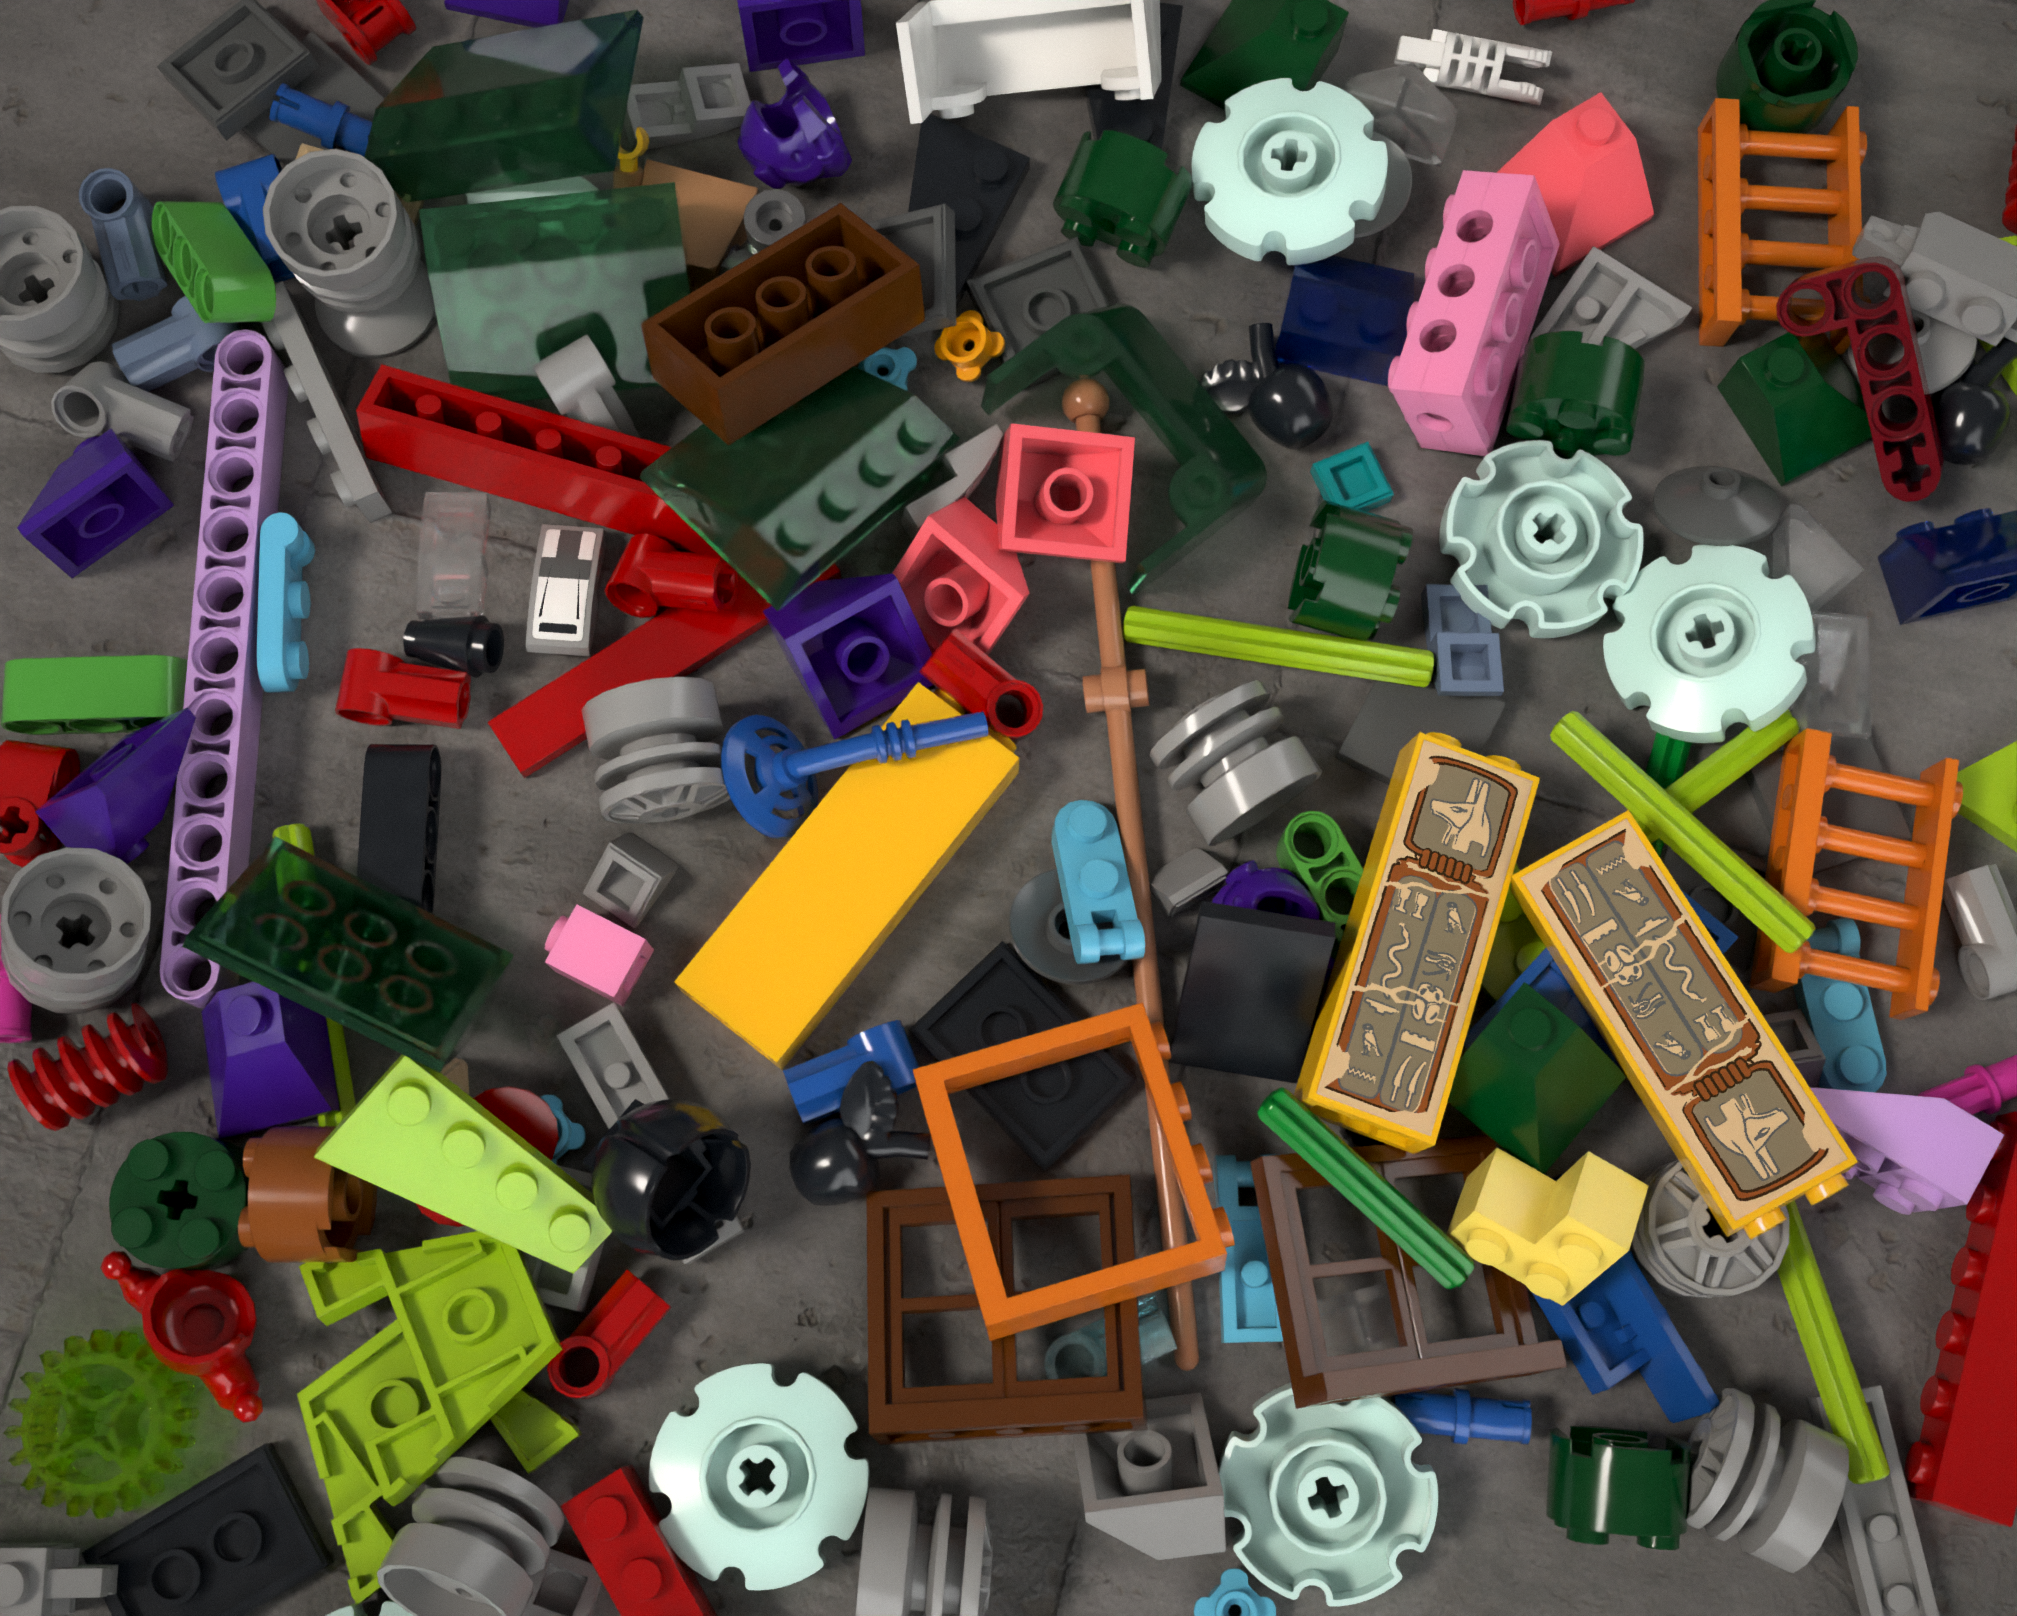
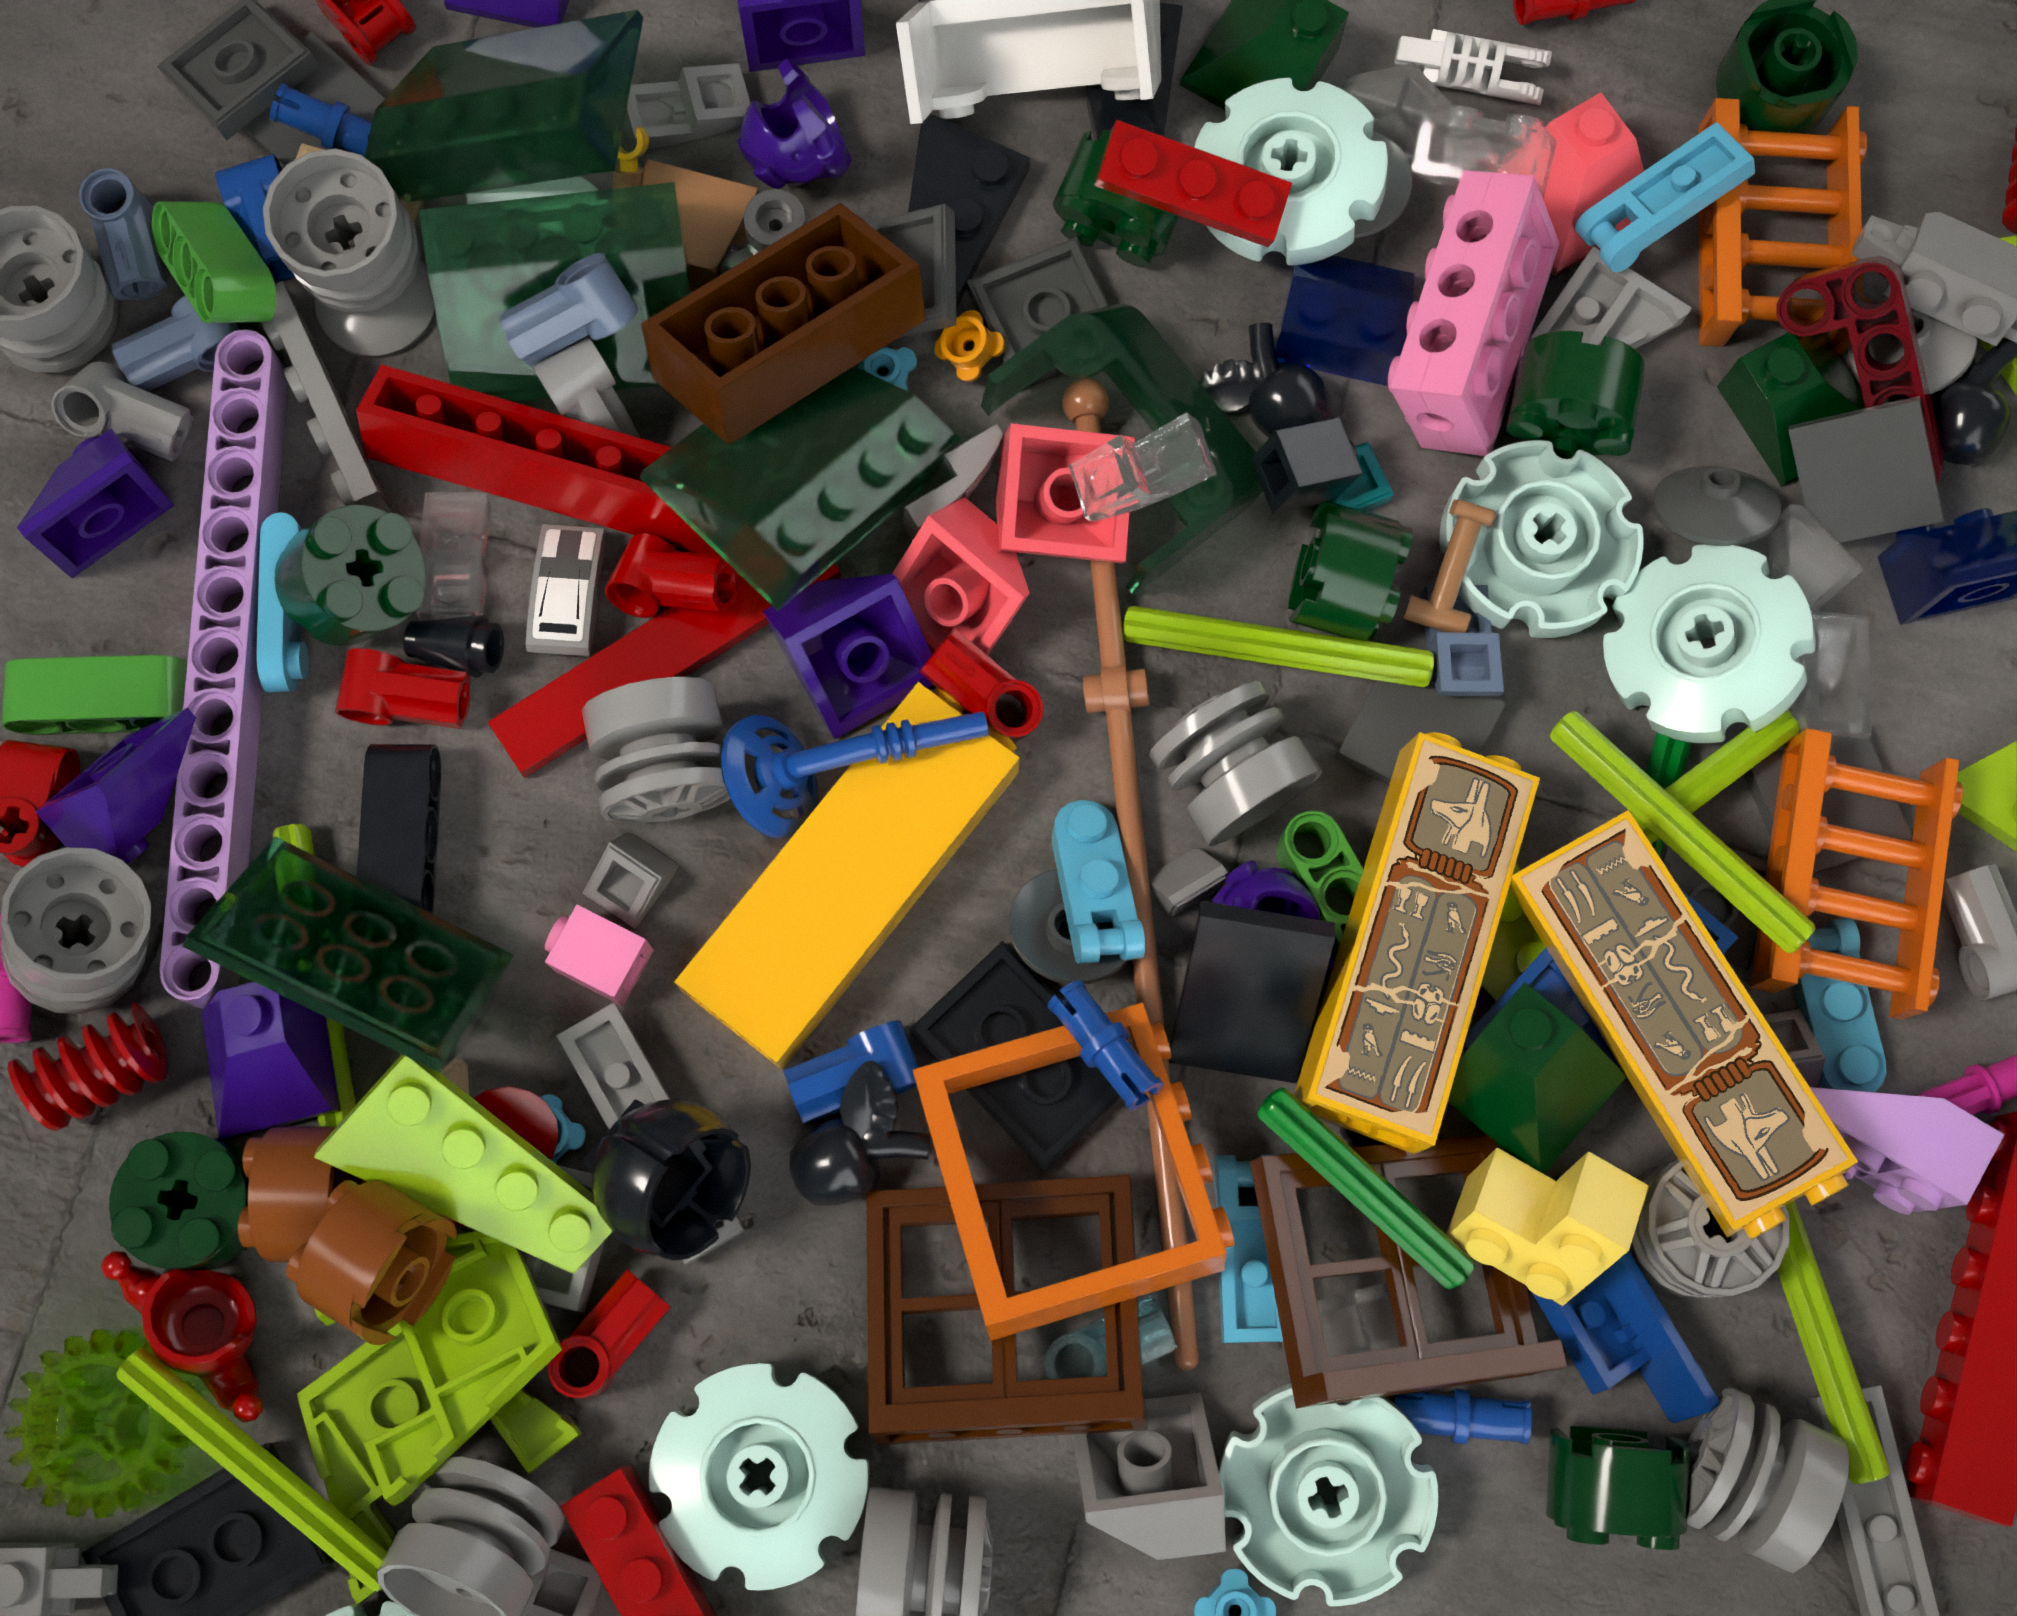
none -> lime axle [116,1348,388,1592]
none -> dark green brick [274,505,426,646]
none -> dark orange brick [286,1180,457,1345]
none -> sand blue piece [499,253,639,367]
none -> blue pin [1047,980,1164,1111]
none -> clear slope [1069,412,1217,522]
none -> red plate [1094,120,1292,247]
none -> black brick [1251,417,1362,514]
none -> medium nougat piece [1403,499,1496,633]
none -> clear brick [1411,105,1557,200]
none -> medium azure plate [1575,122,1755,272]
none -> dark grey tile [1788,396,1944,548]

